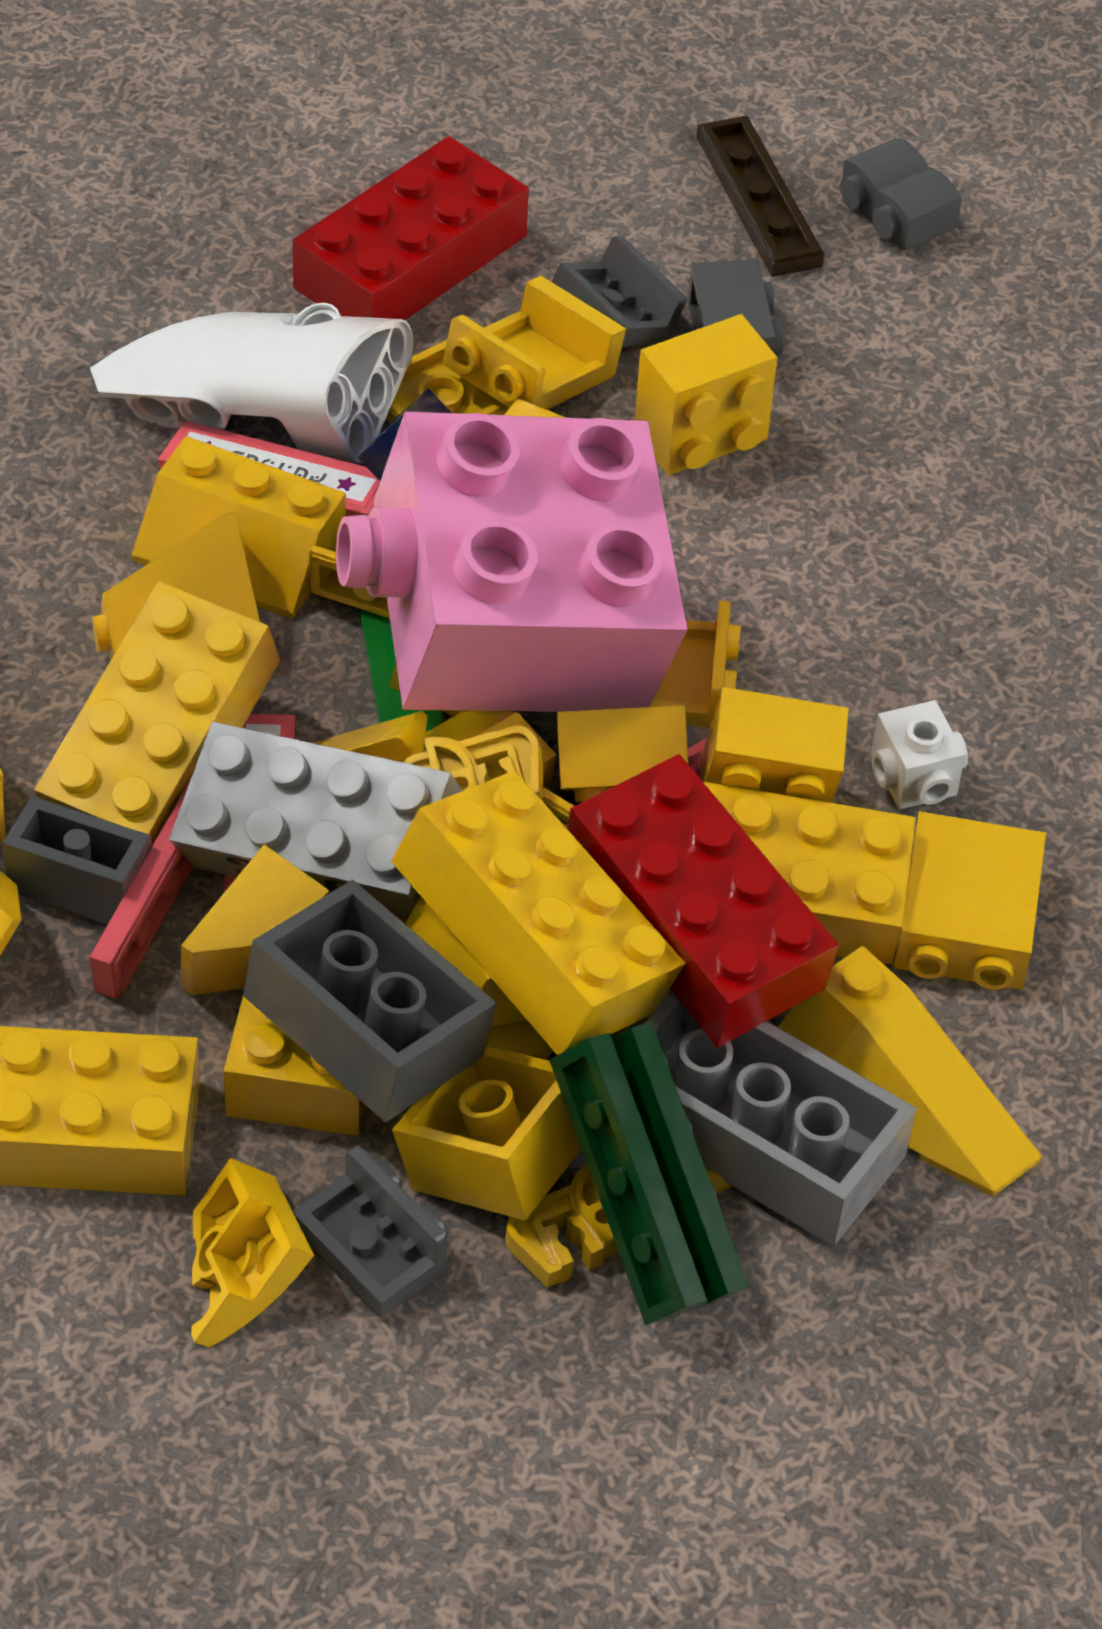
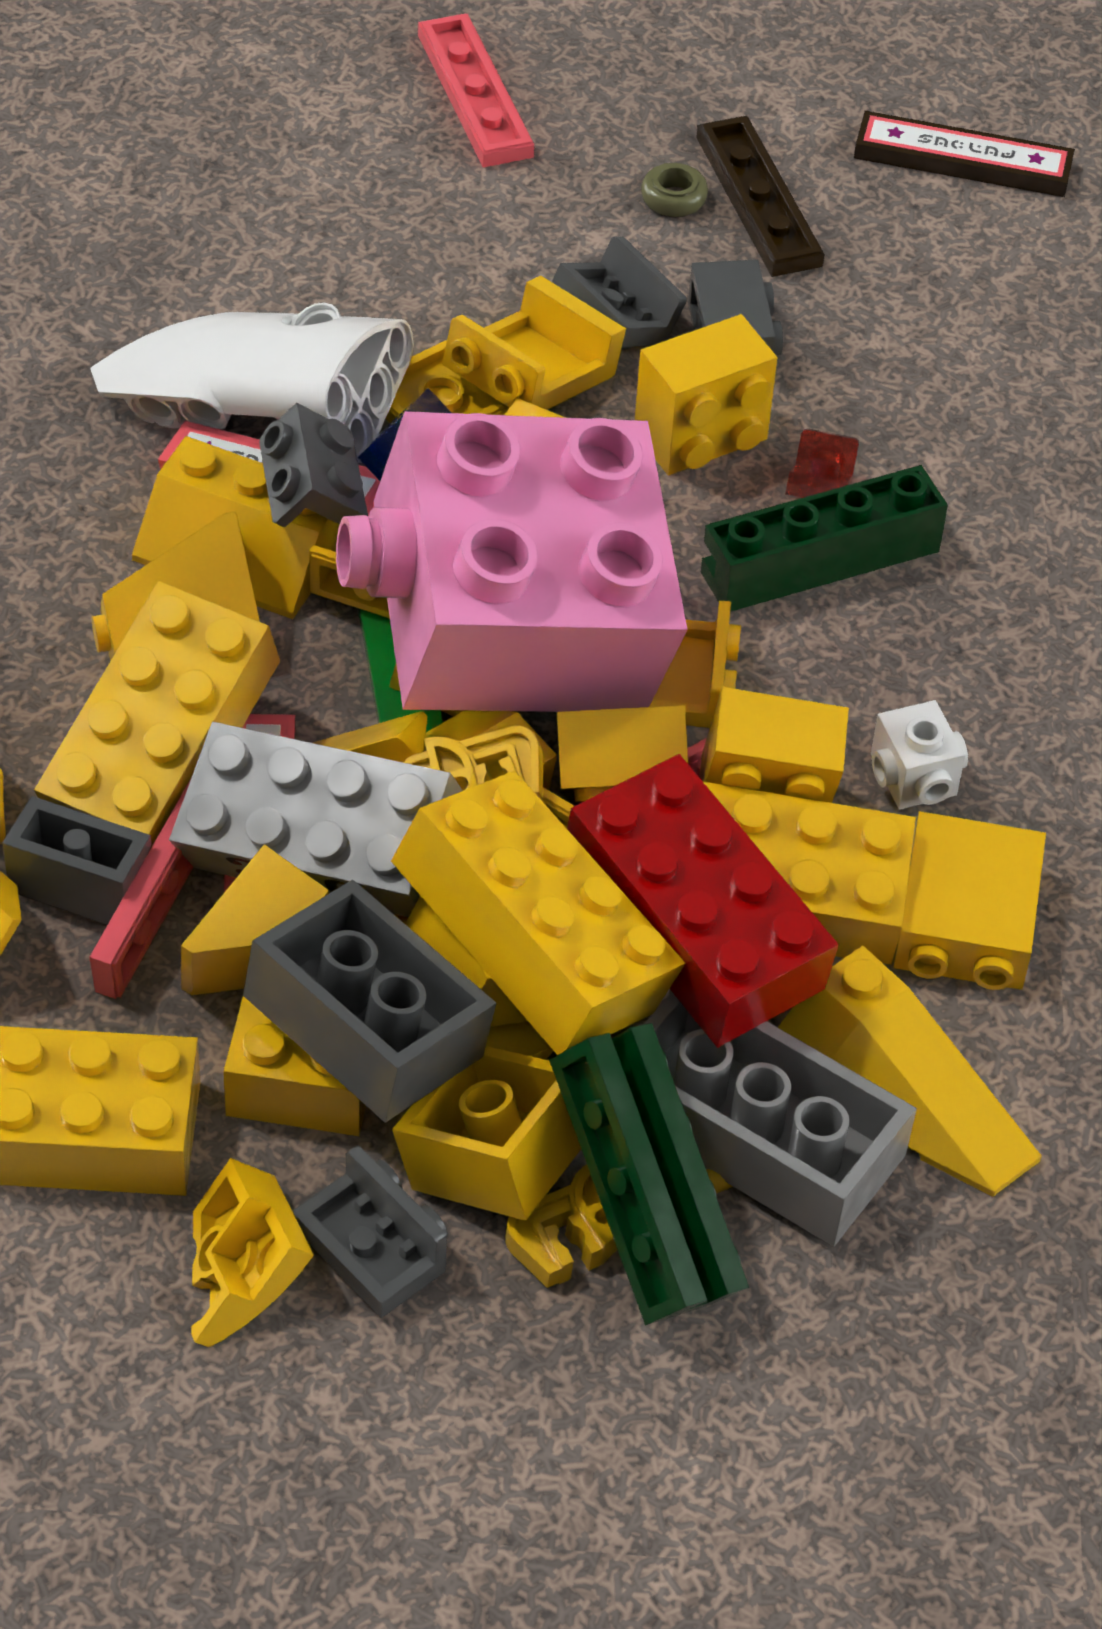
red brick [292,136,529,320] -> none
dark grey brick [840,138,962,250] -> none
none -> dark grey bracket [259,403,368,527]
none -> coral tile [418,13,534,168]
none -> olive piece [641,163,708,217]
none -> dark green brick [701,465,948,612]
none -> clear red bracket [785,428,860,498]
none -> tile [854,111,1075,197]

